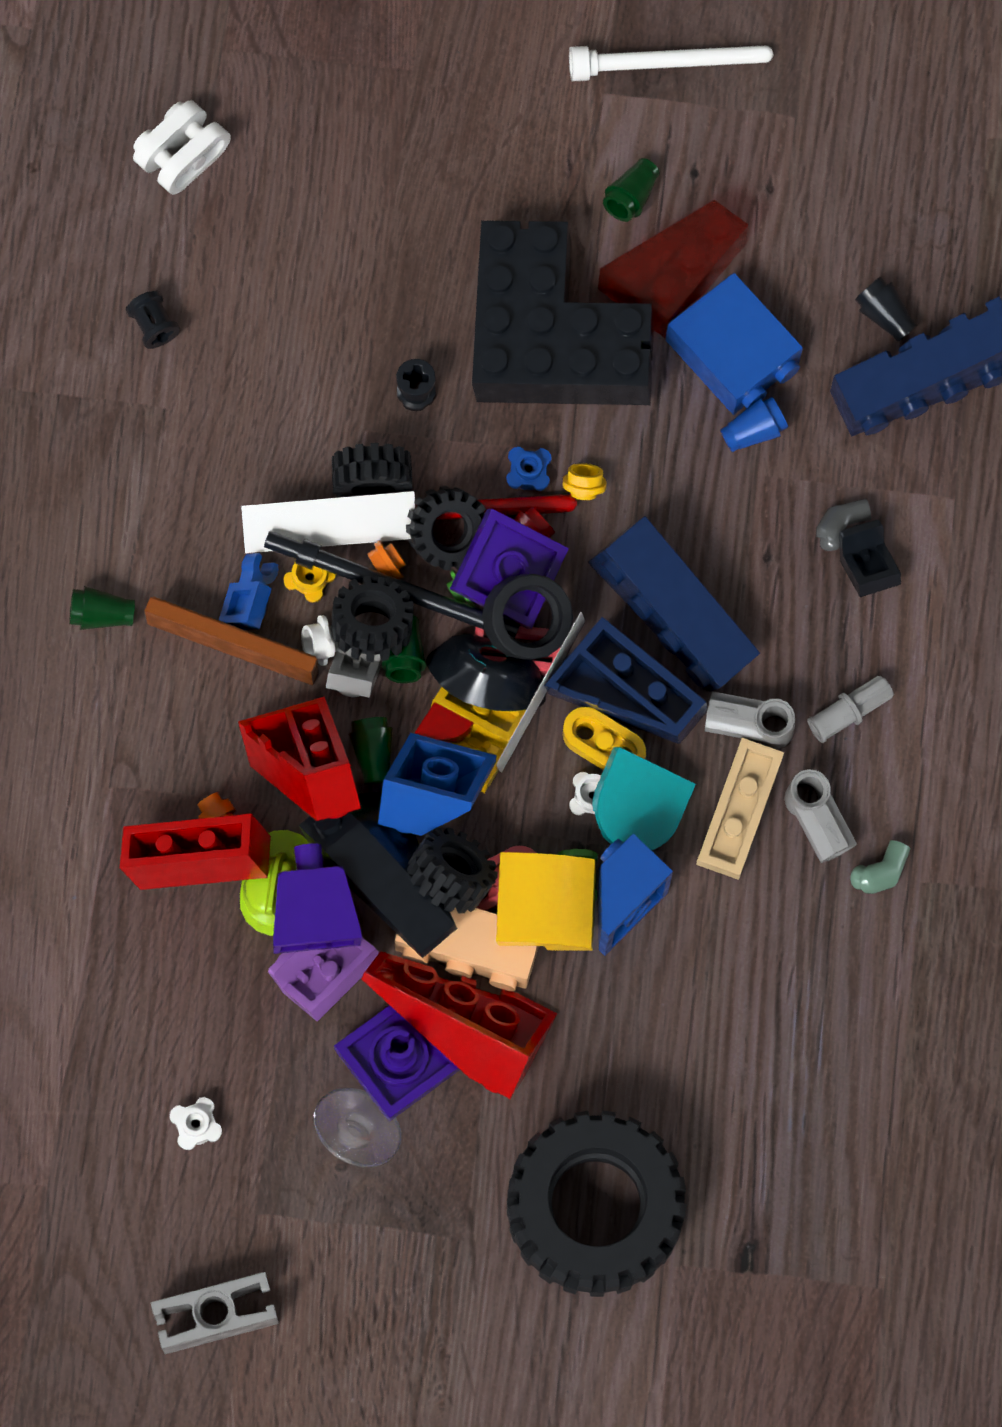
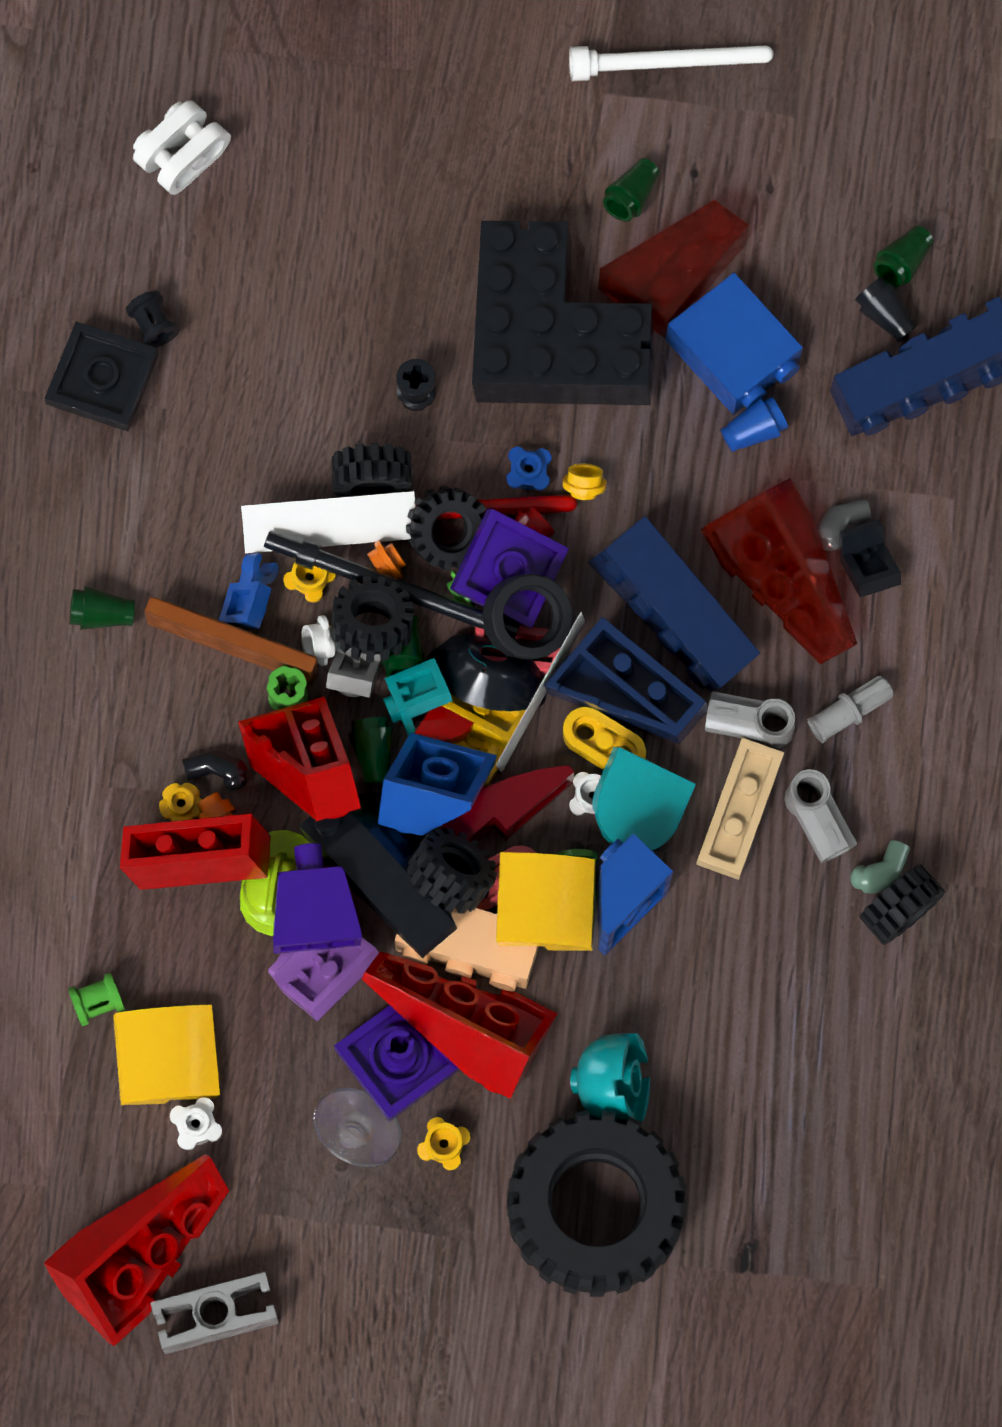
none -> red wedge [43,1155,229,1346]
none -> black plate [44,321,159,432]
none -> bright green bush [68,972,125,1027]
none -> yellow slope [113,1005,220,1105]
none -> yellow plate [159,782,202,822]
none -> black arm [182,750,248,790]
none -> bright green bush [267,666,308,711]
none -> teal bracket [383,658,453,735]
none -> yellow plate [417,1117,470,1170]
none -> dark red slope [437,765,574,843]
none -> teal cylinder [570,1033,650,1124]
none -> clear red wedge [701,478,858,664]
none -> black tyre [859,864,946,945]
none -> dark green cone [873,226,934,288]

